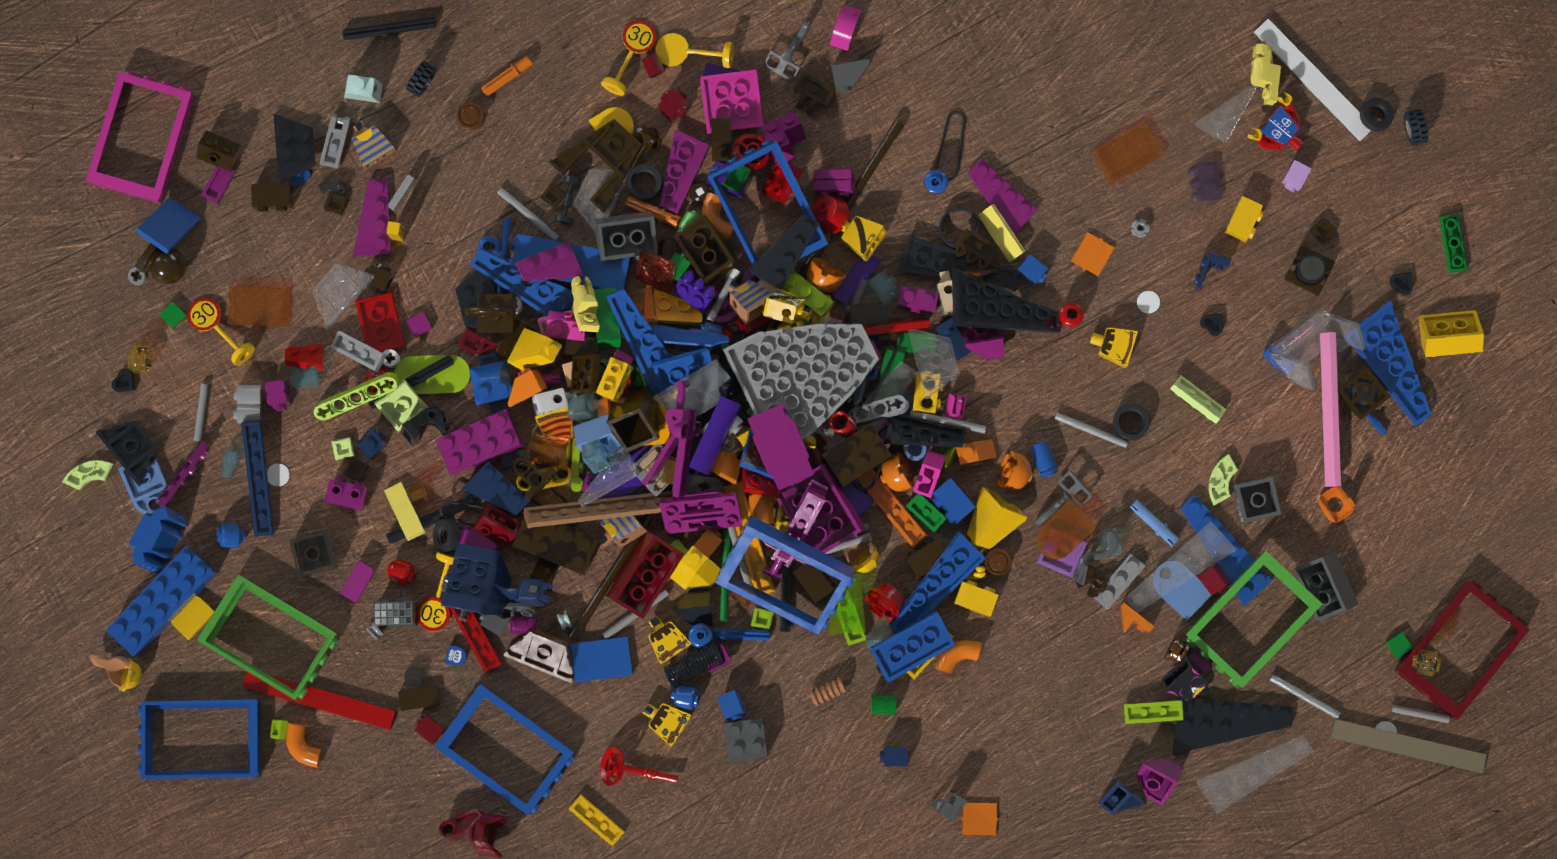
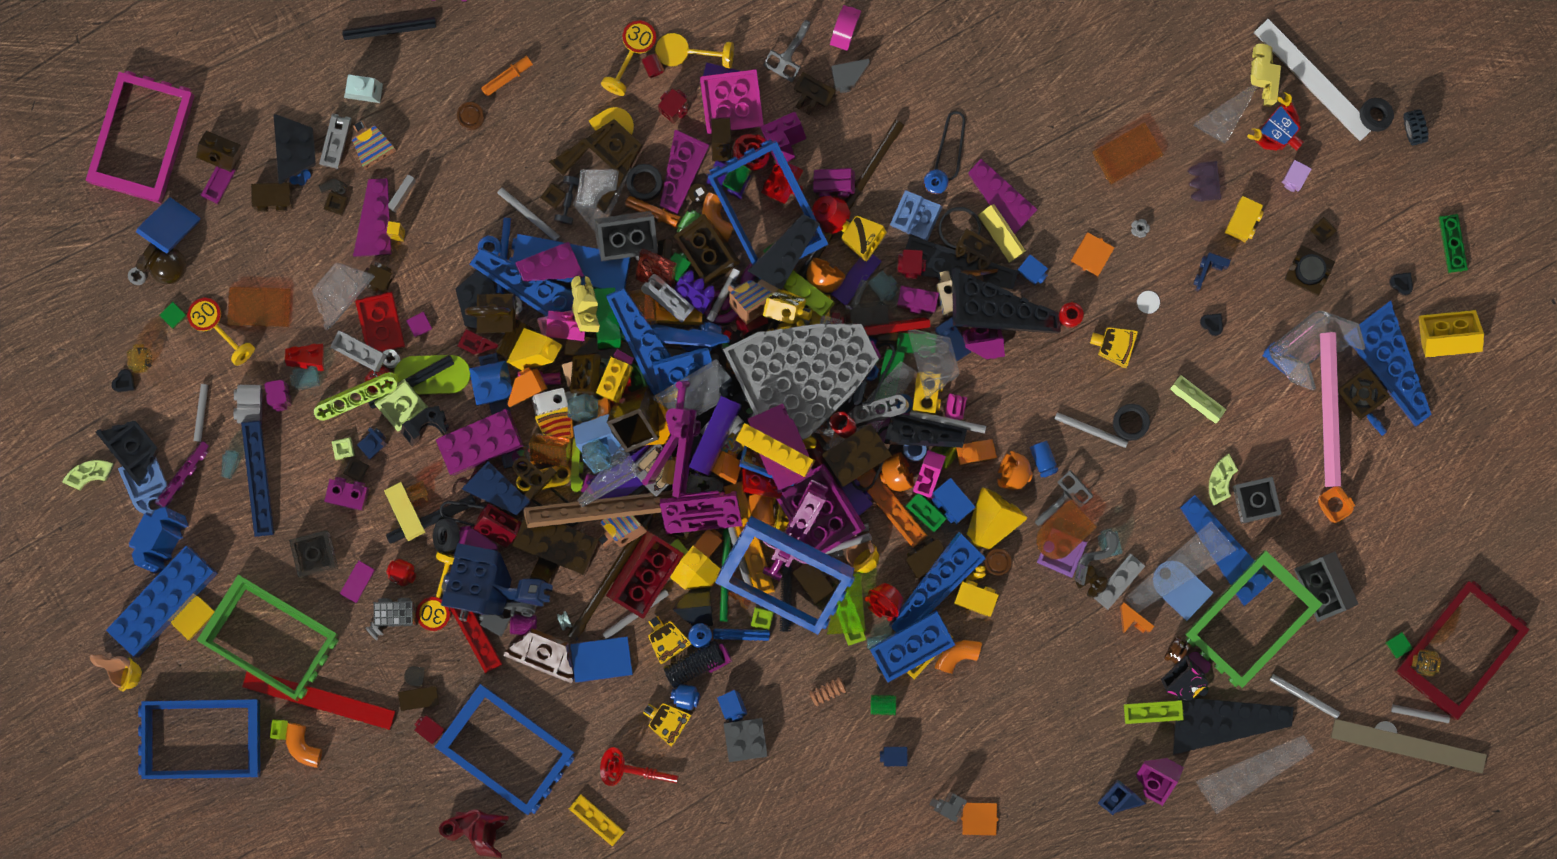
blue head [216,522,245,548] -> none
white sticker [267,463,290,486] -> none
black wheel [406,60,437,97] -> none
tile [445,645,466,666] -> none
dark brown rock [636,126,662,151] -> none
medium blue pin [1129,499,1180,547] -> none
dark red brick [1198,563,1231,596] -> none
none -> clear tile [576,170,619,208]
none -> light grey plate [641,274,695,323]
none -> yellow brick [735,423,815,478]
none -> medium blue slope [890,190,942,241]
none -> dark red brick [898,250,926,279]

